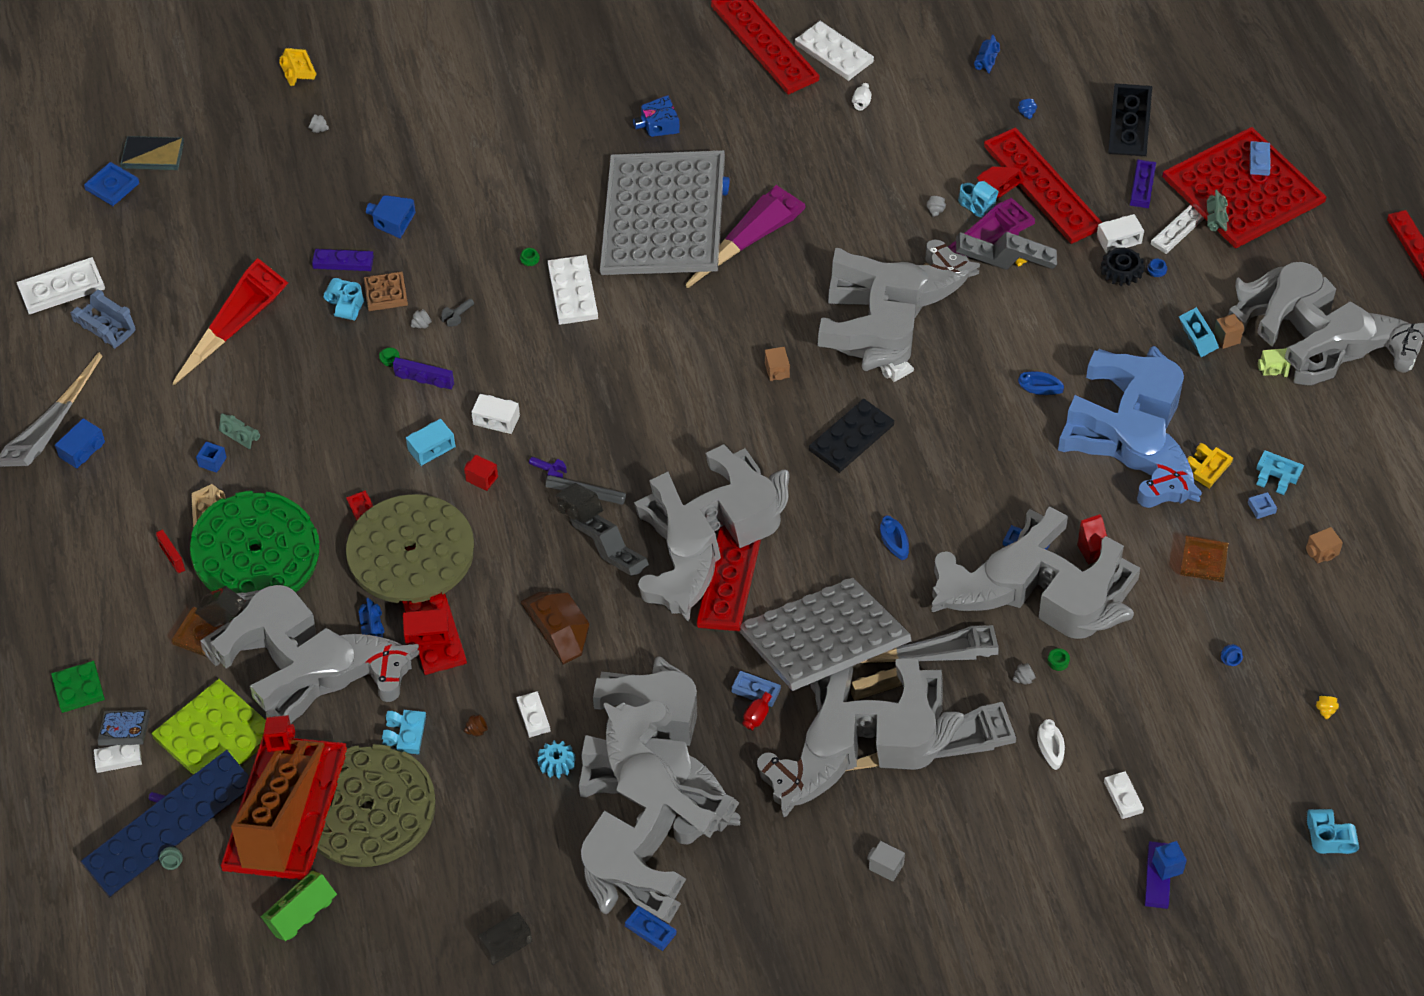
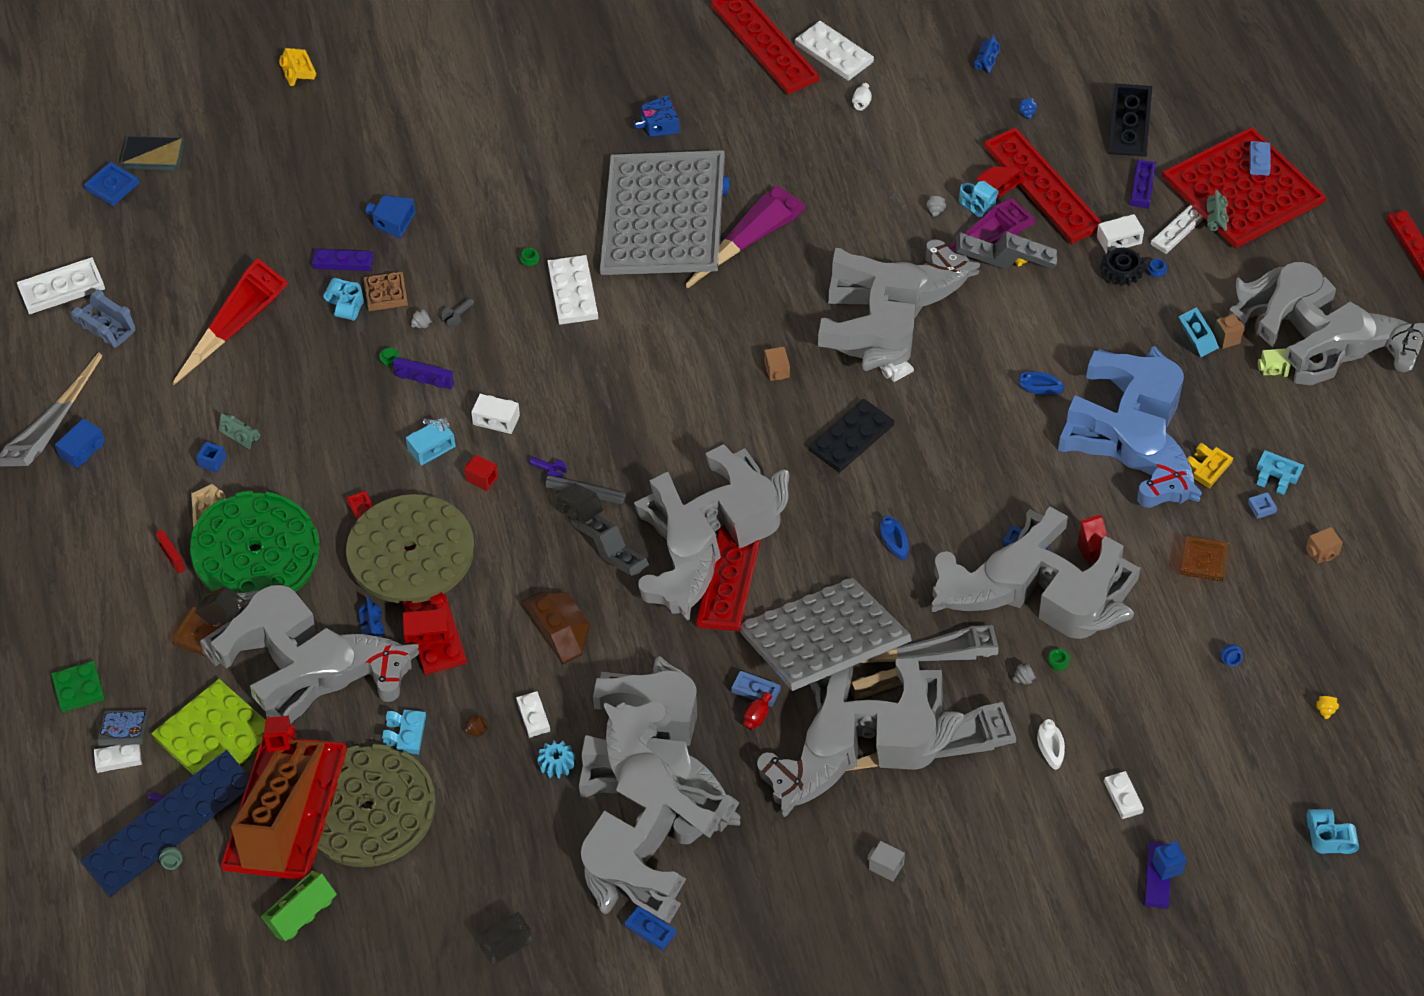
light grey plate [308,114,329,133] -> none
none -> clear hand [423,417,450,432]

